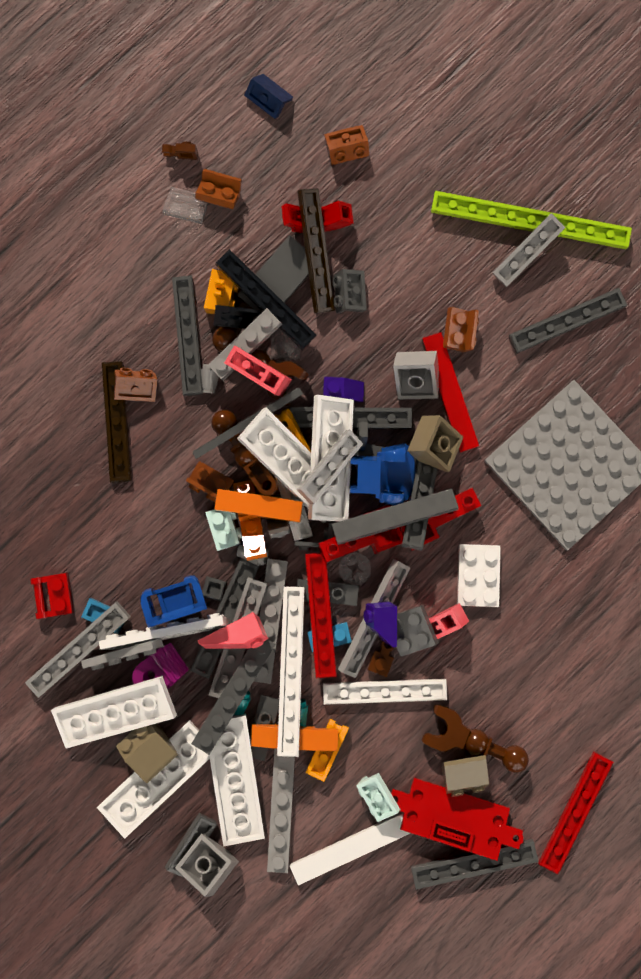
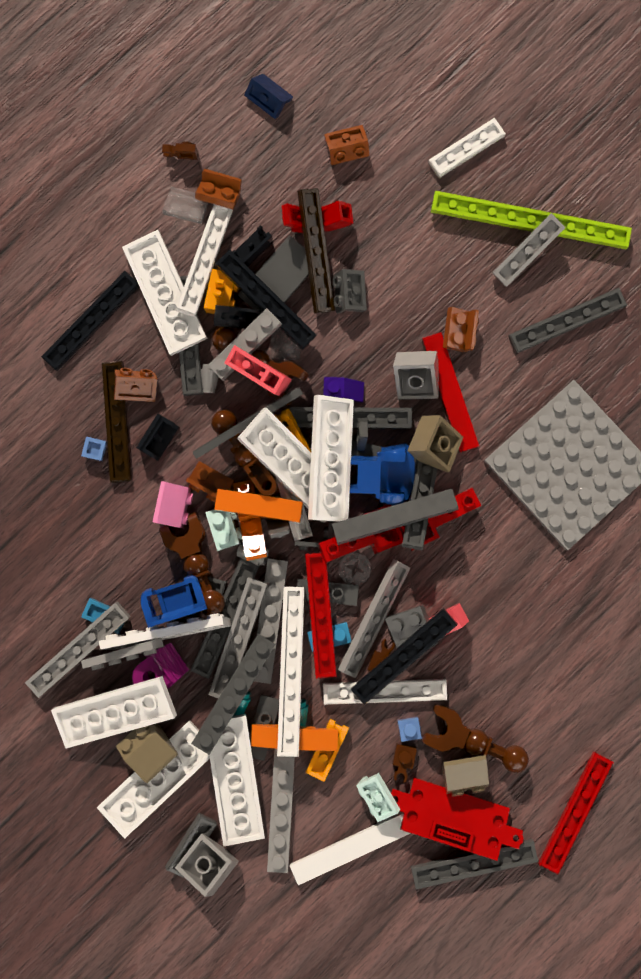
red plate [30,573,74,619] -> none
coral slope [197,612,268,649] -> none
light grey plate [297,429,363,504] -> none
dark purple slope [363,602,397,647] -> none
white plate [457,544,500,607] -> none
none -> black tile [41,271,140,371]
none -> medium blue plate [81,437,107,462]
none -> white plate [122,230,208,356]
none -> black hinge [136,413,180,461]
none -> bright pink slope [153,481,193,528]
none -> reddish brown piece [159,512,225,616]
none -> white tile [176,204,233,317]
none -> black hinge [233,225,273,267]
none -> black tile [351,608,458,705]
none -> reddish brown plate [392,743,417,783]
none -> medium blue plate [397,717,422,742]
none -> white tile [428,118,506,178]

